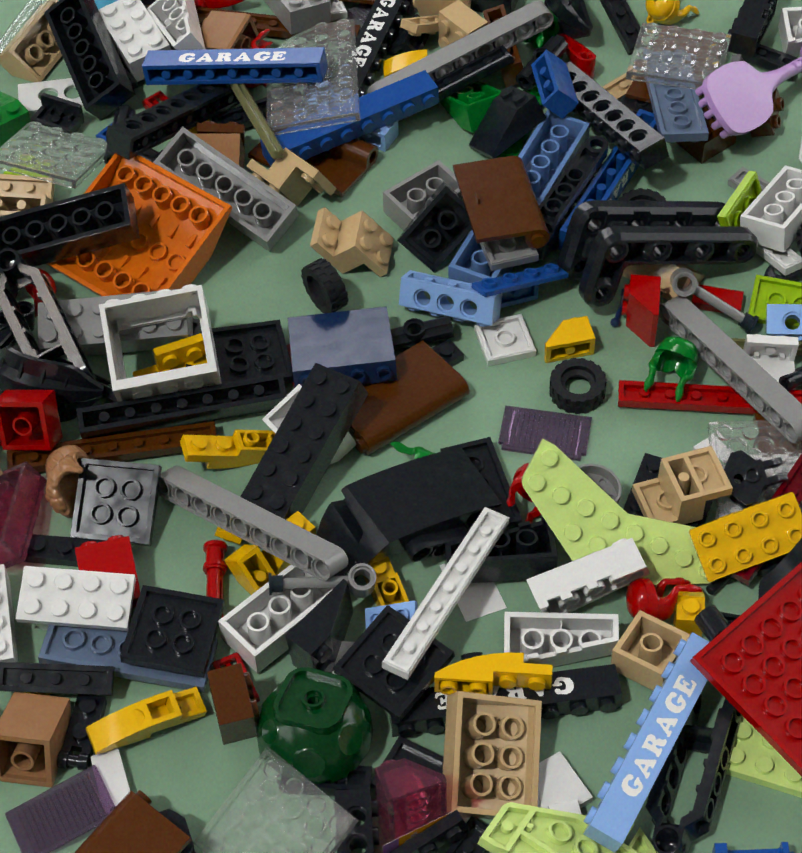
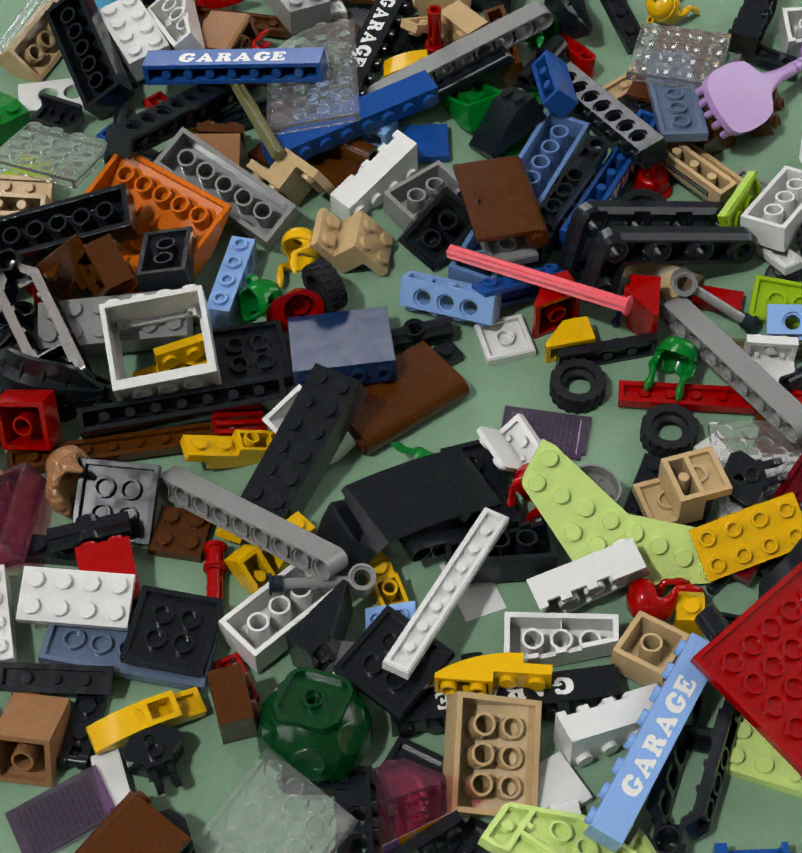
none -> reddish brown plate [37,234,88,301]
none -> black piece [46,511,132,553]
none -> reddish brown brick [74,234,134,297]
none -> black hinge [122,724,184,795]
none -> black slope [136,226,194,293]
none -> reddish brown plate [148,505,213,563]
none -> light blue brick [207,236,258,328]
none -> red tile [211,410,268,436]
none -> green hair [238,274,284,325]
none -> red piece [266,288,324,332]
none -> yellow hair [276,227,323,288]
none -> white wedge [330,129,418,220]
none -> blue tile [402,124,449,163]
none -> red pin [425,5,444,55]
none -> coral axle [446,244,633,316]
none -> white bracket [476,413,541,472]
none -> red slope [532,270,581,339]
none -> white wedge [553,683,658,768]
none -> black plate [556,332,658,366]
none -> red piece [632,163,672,199]
none -> black tyre [640,403,699,458]
none -> tan brick [658,141,743,204]

